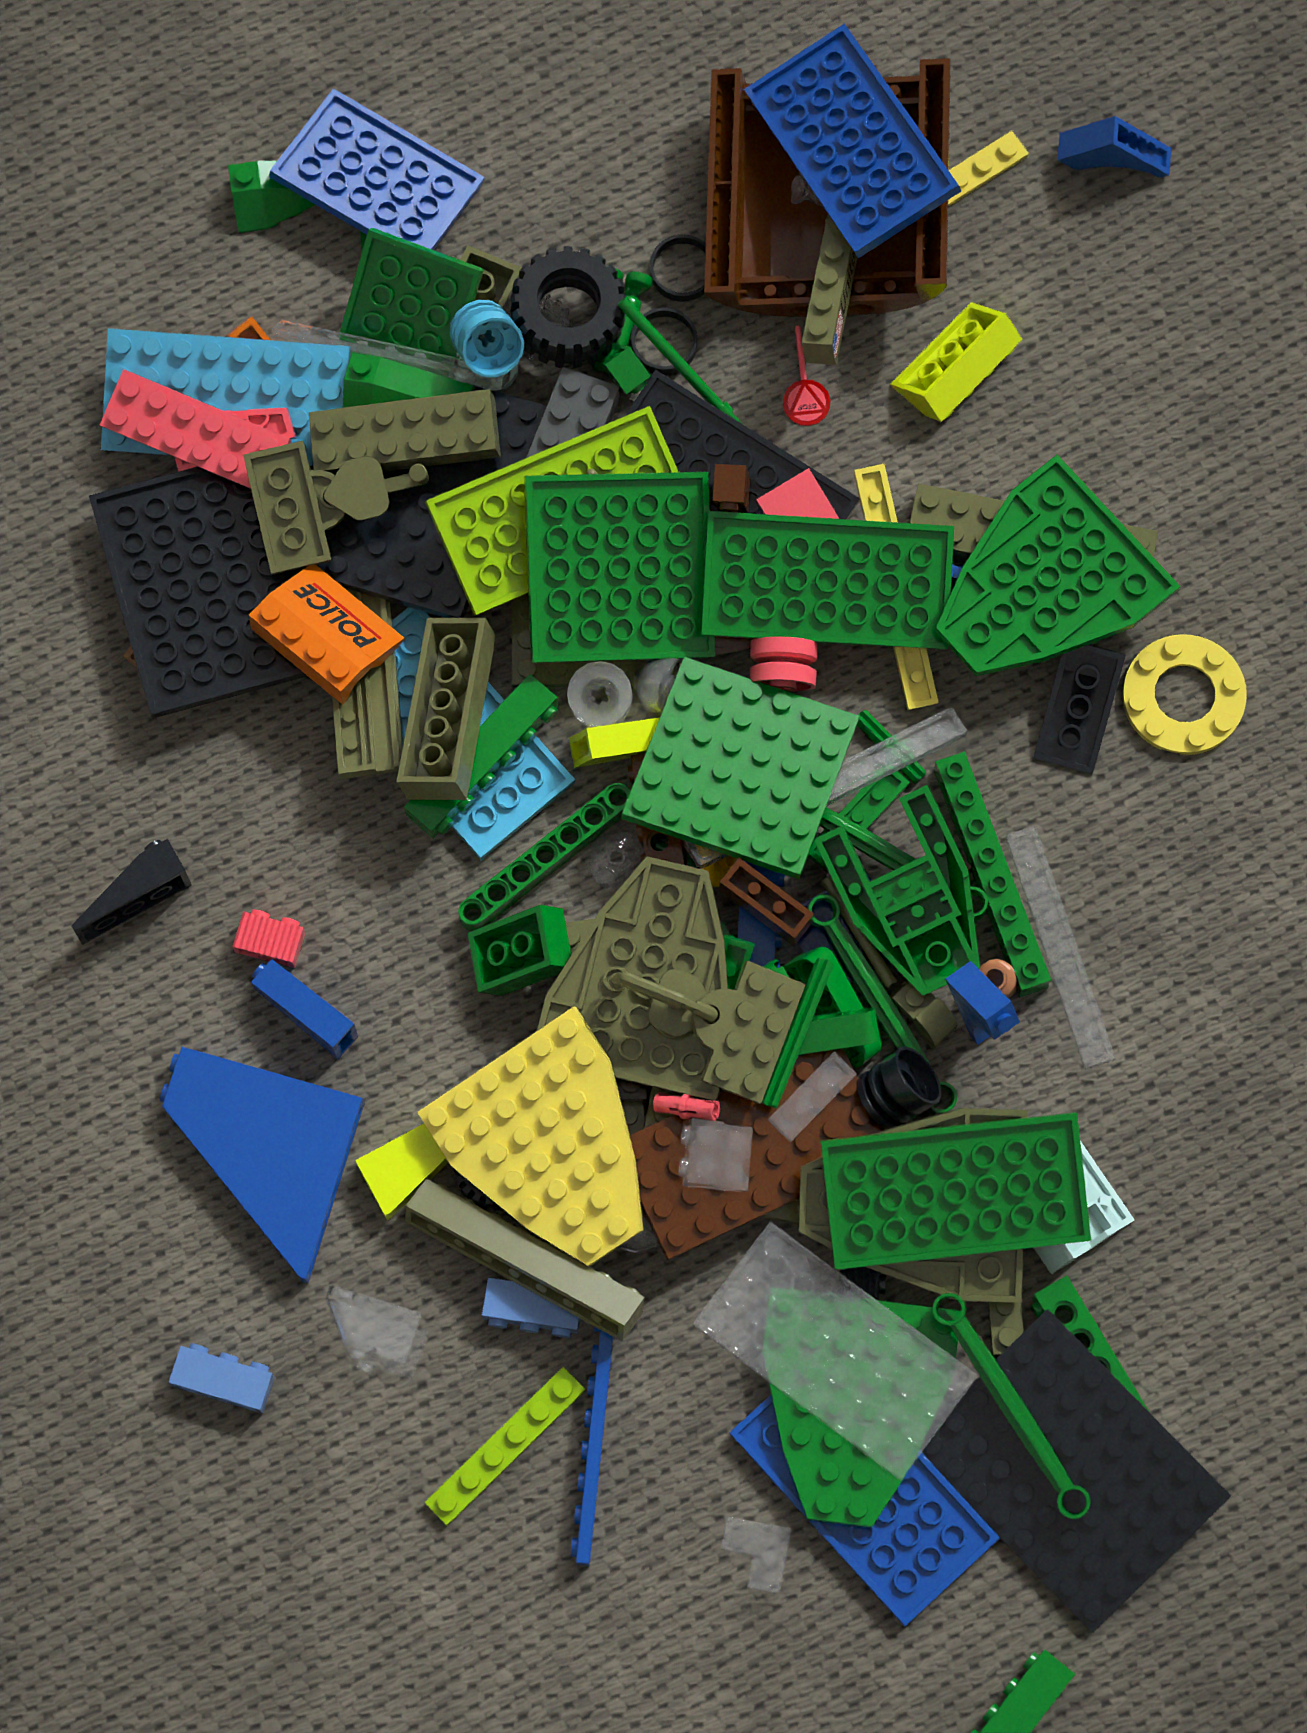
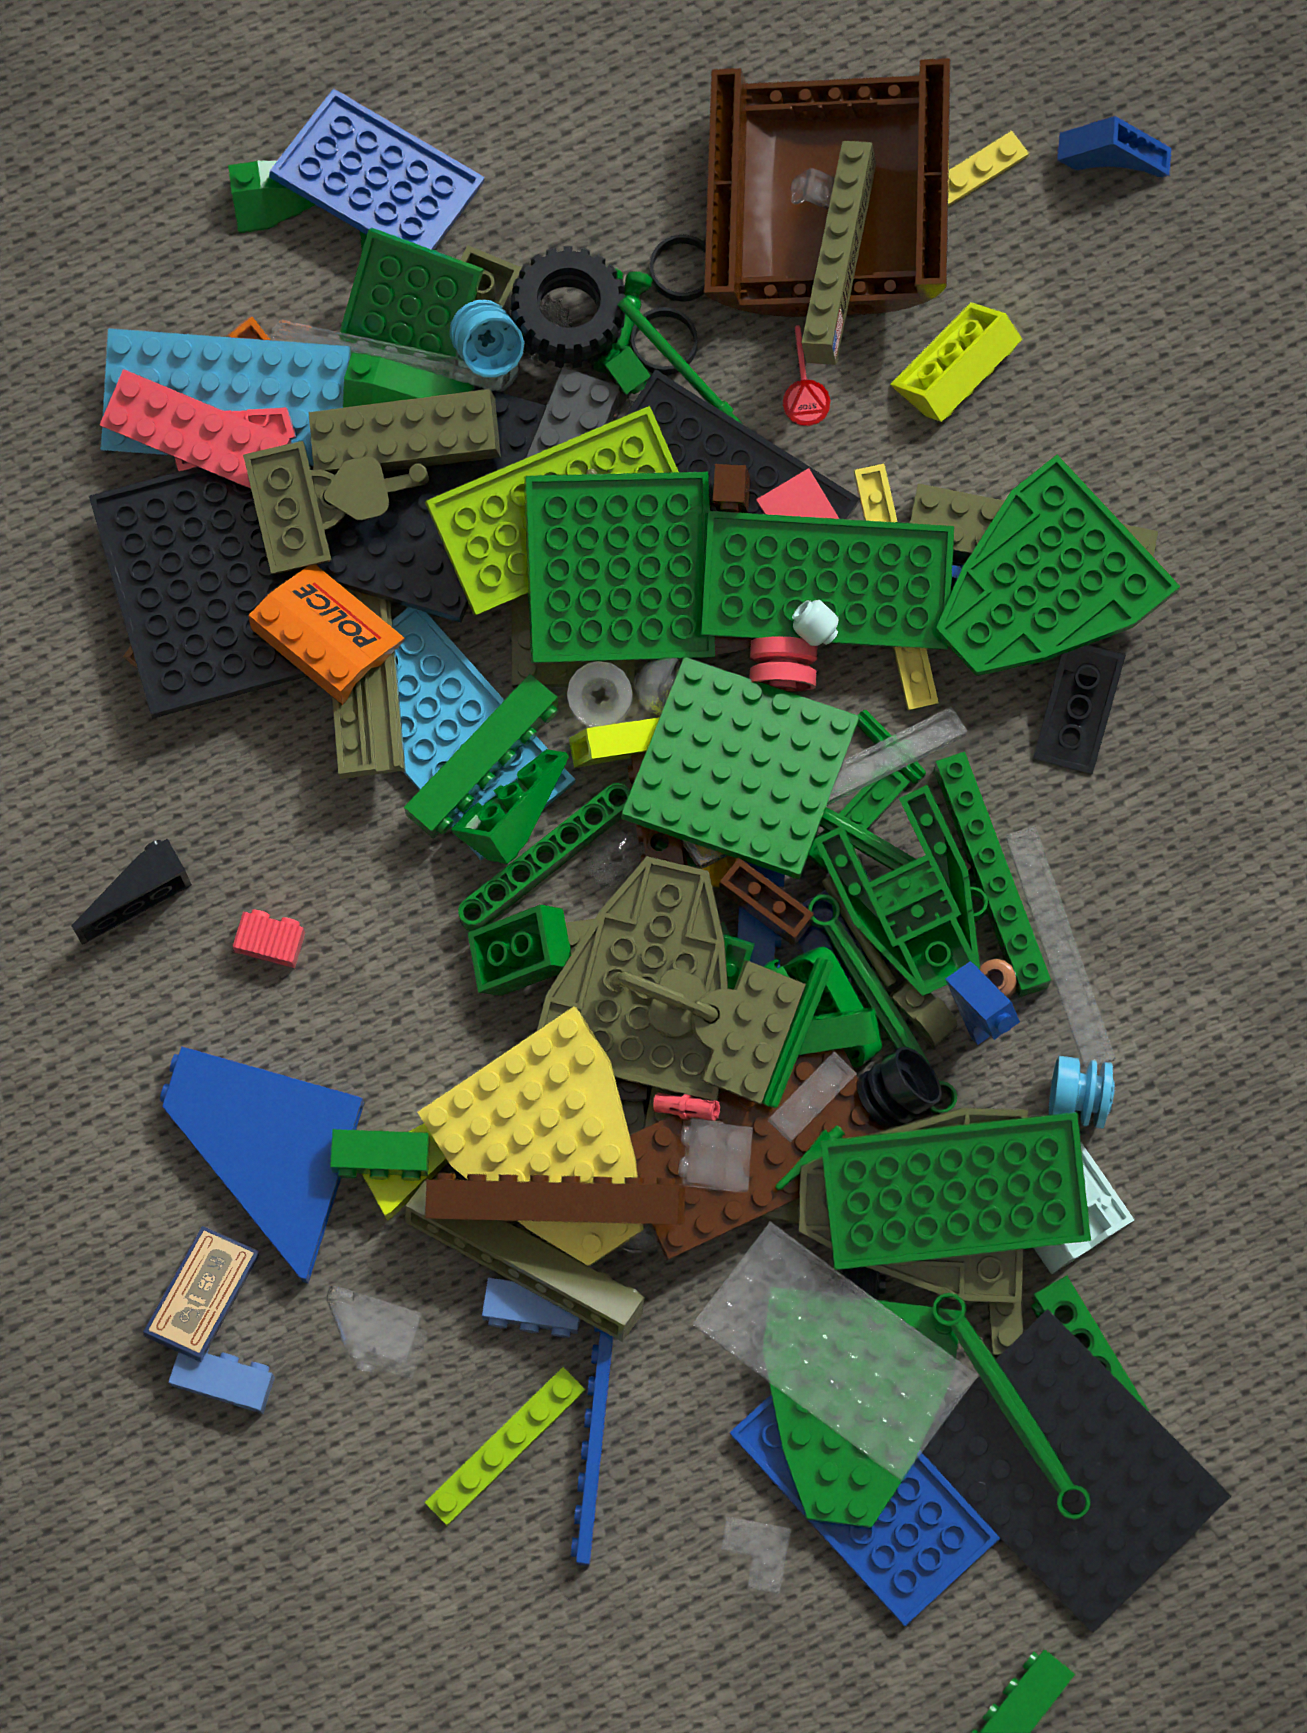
blue slope [251,959,358,1060] -> none
olive brick [396,618,496,800] -> none
blue plate [744,23,961,258] -> none
light yellow plate [1123,634,1247,755] -> none
none -> tile [143,1226,259,1362]
none -> green brick [330,1129,430,1181]
none -> reddish brown brick [425,1173,685,1224]
none -> green wedge [451,749,569,864]
none -> green piece [775,1125,845,1190]
none -> light aqua head [792,600,839,646]
none -> medium azure wheel [1048,1055,1115,1129]

